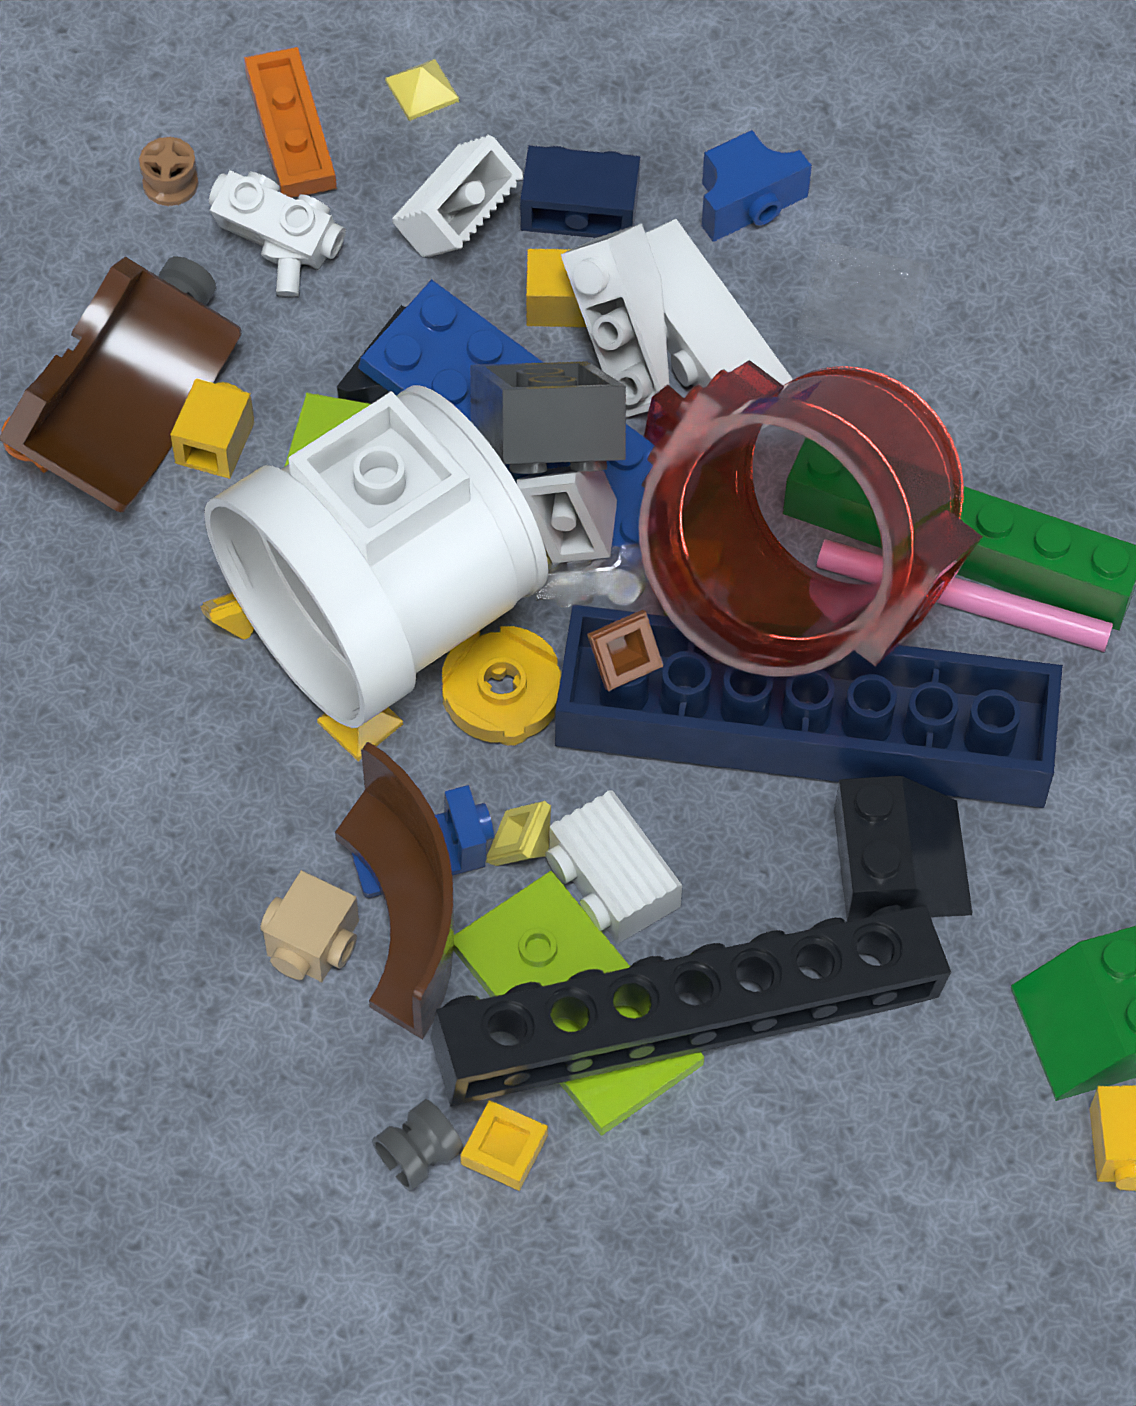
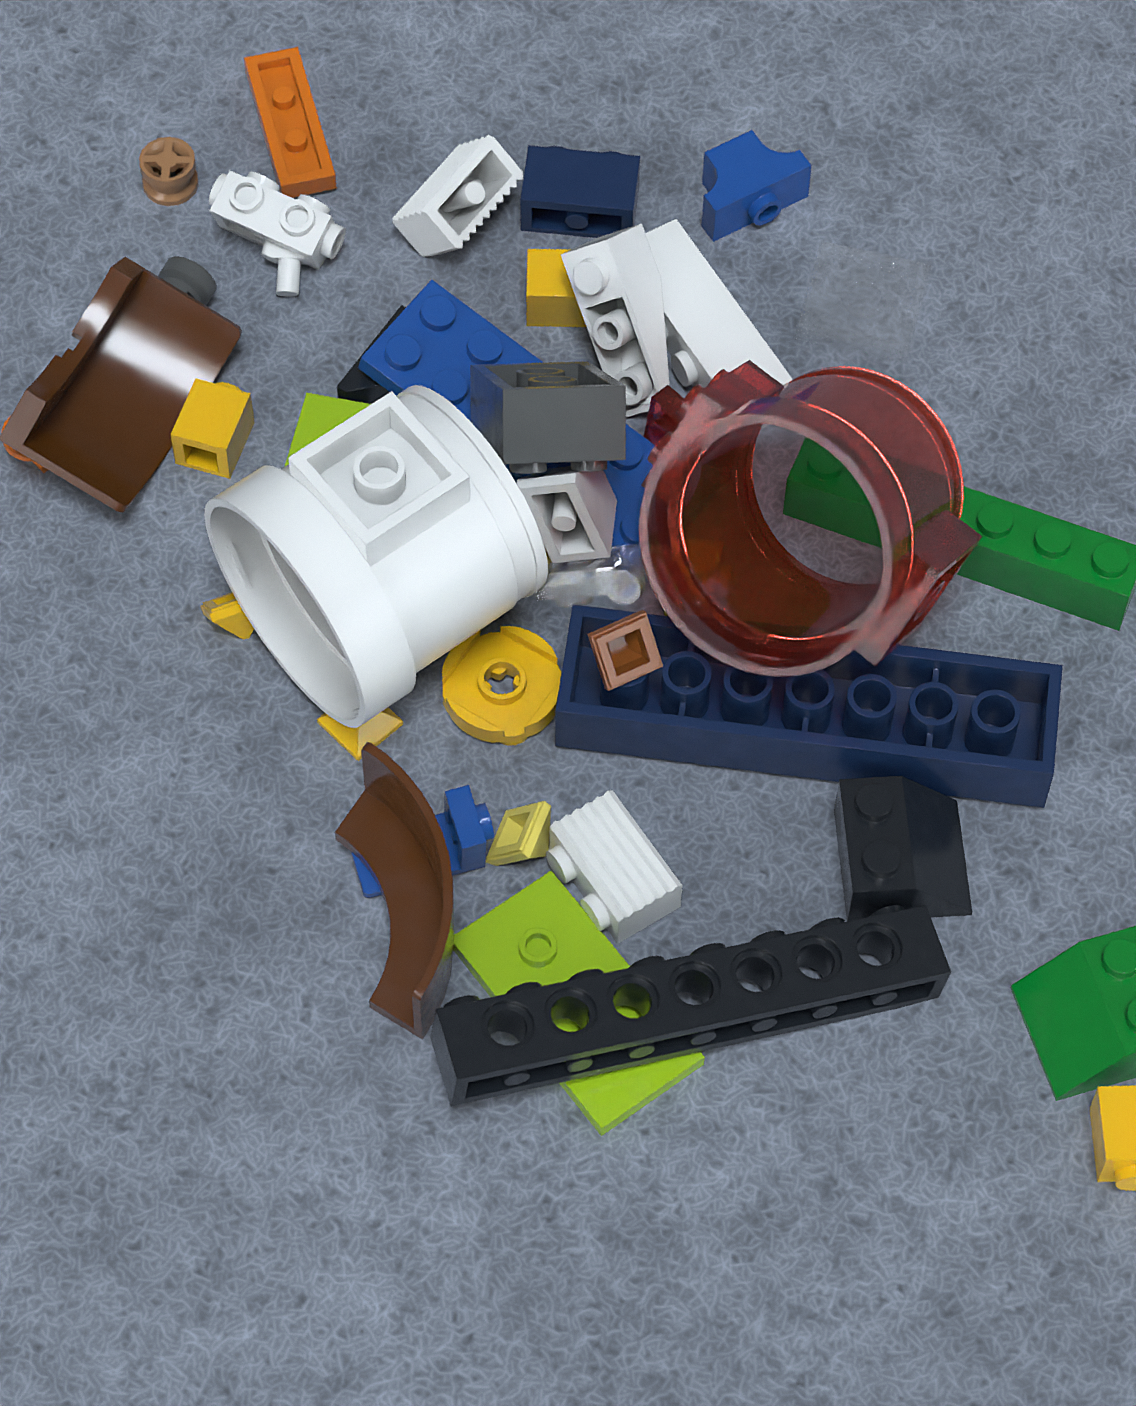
tan brick [261,870,359,982] -> none
dark grey wheel [372,1099,464,1191] -> none
light yellow slope [386,59,459,121] -> none
yellow plate [460,1100,548,1191] -> none
bright pink piece [817,539,1113,652] -> none

